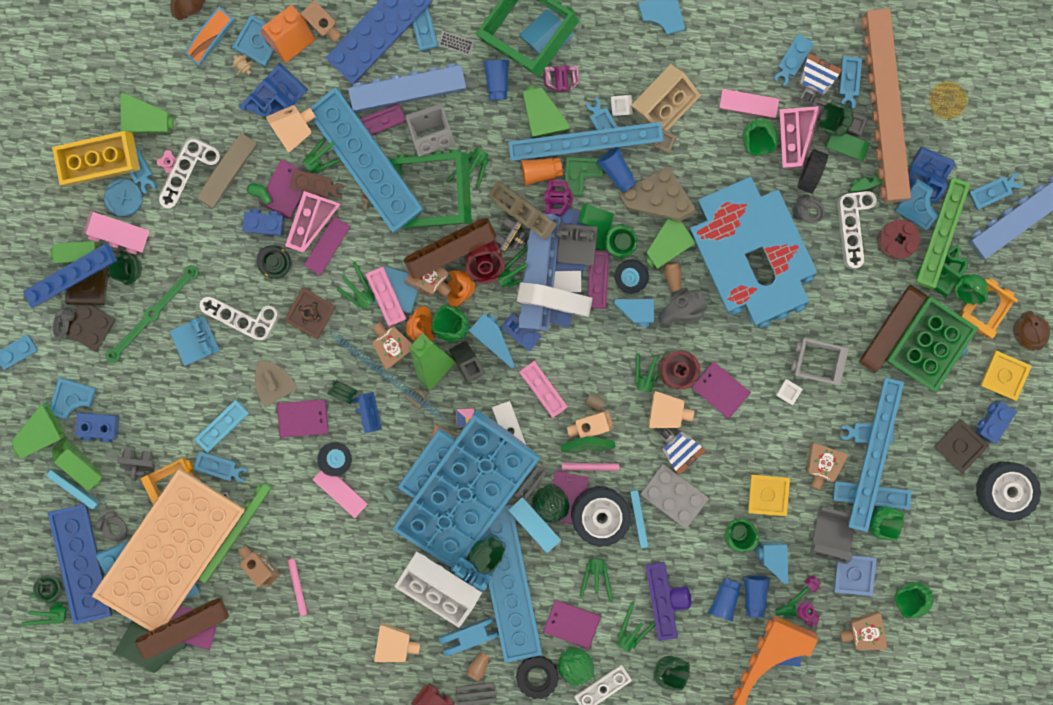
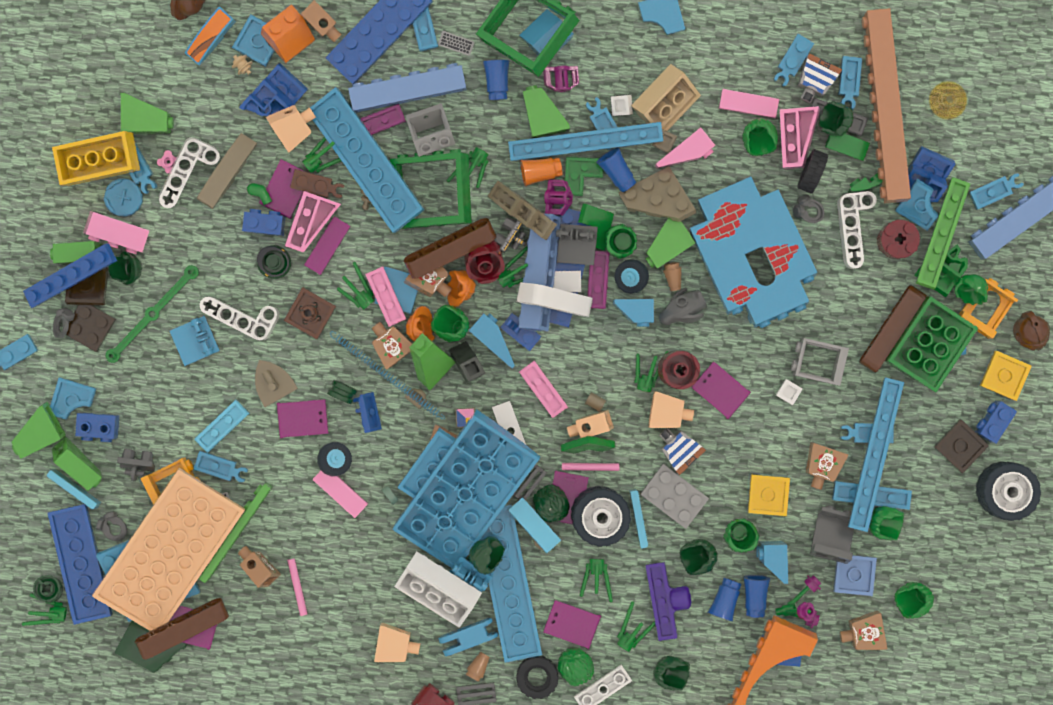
none -> bright pink slope [655,128,715,169]
none -> dark green hair [679,539,718,575]

